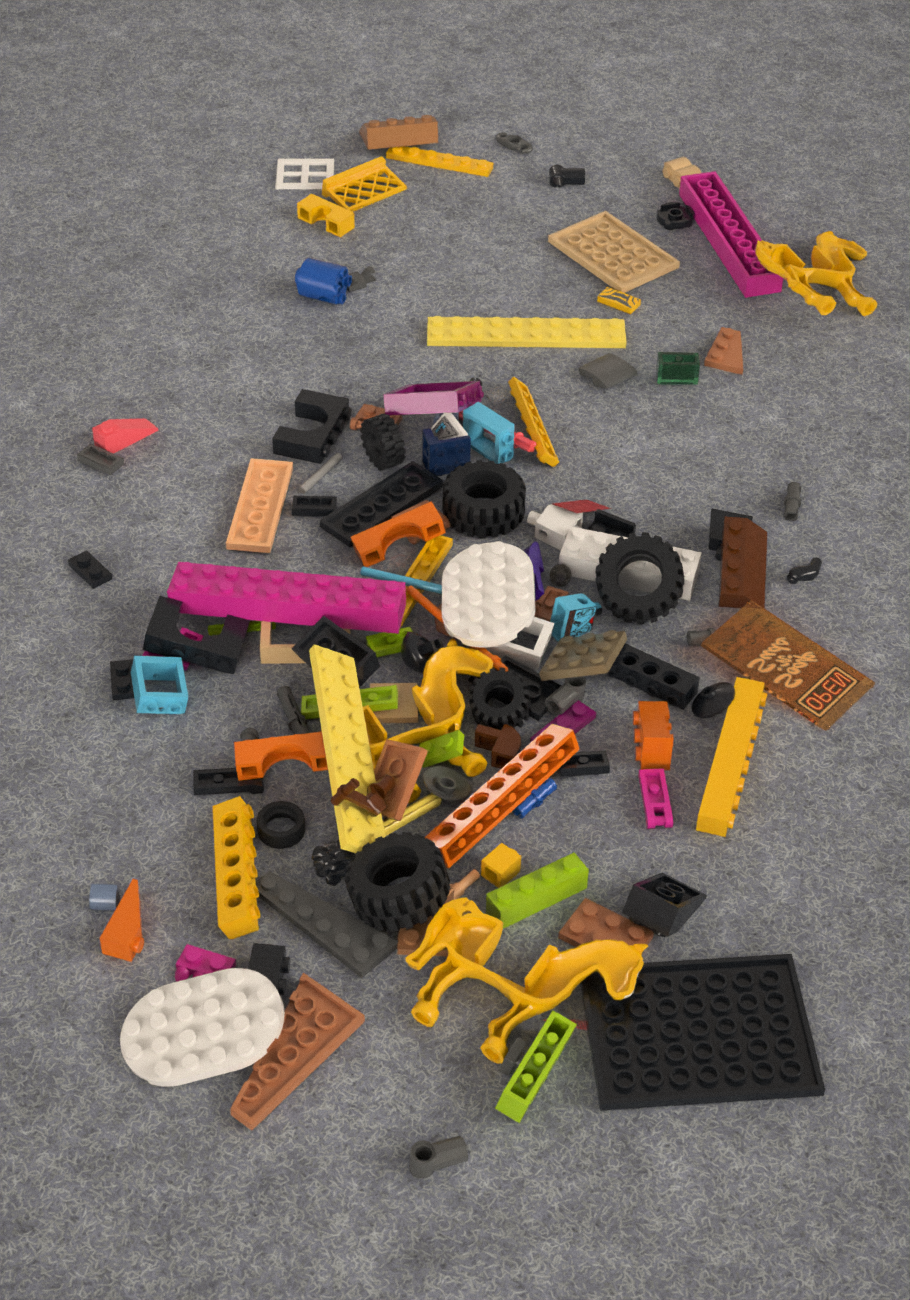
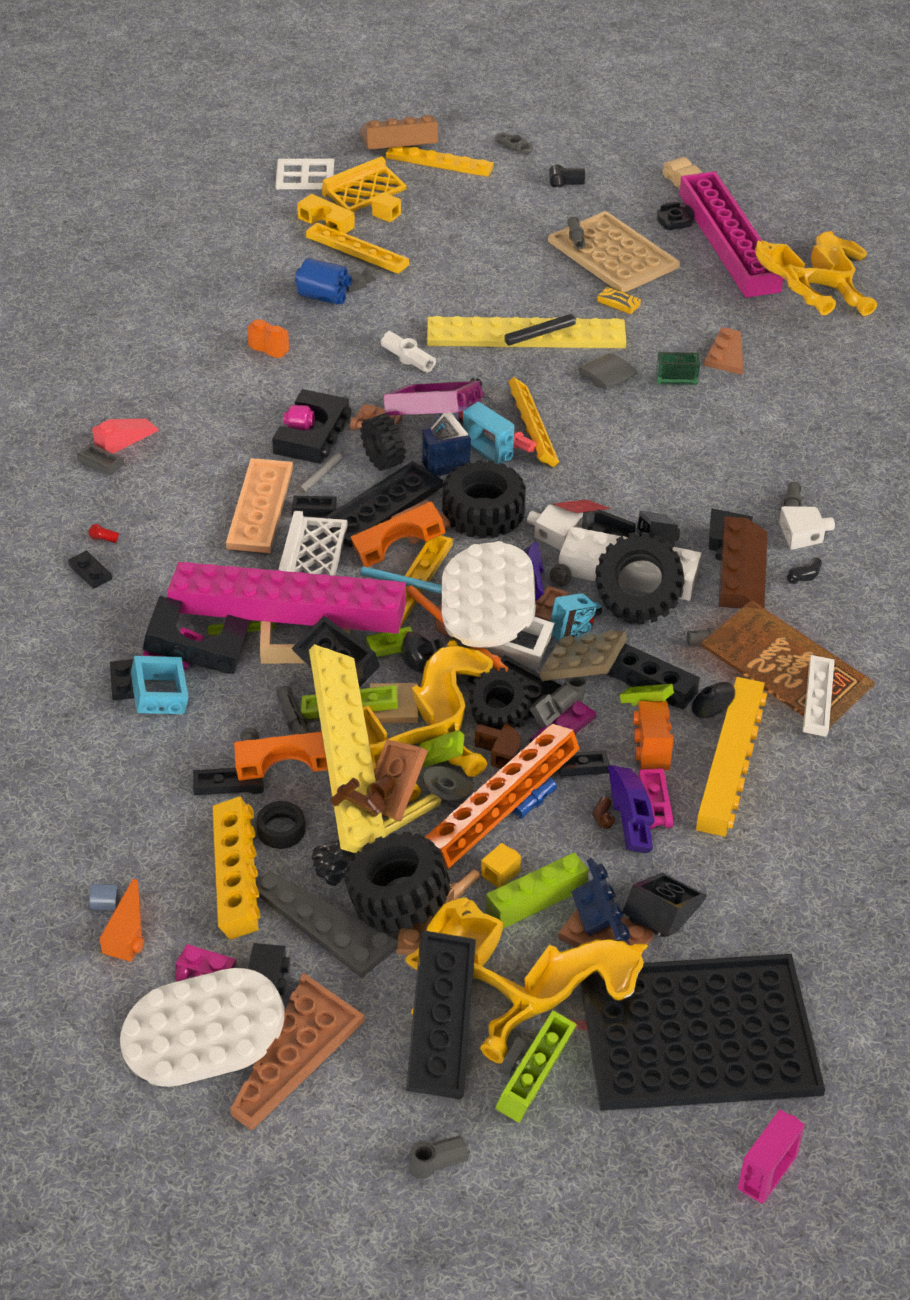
none -> red arm [88,524,119,543]
none -> orange brick [247,319,289,358]
none -> white fence [278,511,348,576]
none -> dark pink head [283,405,315,431]
none -> yellow plate [306,223,409,274]
none -> yellow brick [371,192,401,222]
none -> white piece [381,331,436,373]
none -> black plate [406,930,476,1099]
none -> black axle [504,314,576,346]
none -> dark grey plate [529,694,561,728]
none -> dark grey pin [567,216,586,250]
none -> dark blue bracket [571,858,631,945]
none -> reddish brown arm [592,797,615,829]
none -> dark purple slope [608,765,655,853]
none -> lime plate [620,684,674,706]
none -> black brick [636,511,680,547]
none -> dark pink window [738,1109,805,1204]
none -> white torso [779,506,835,550]
none -> white plate [803,655,834,737]

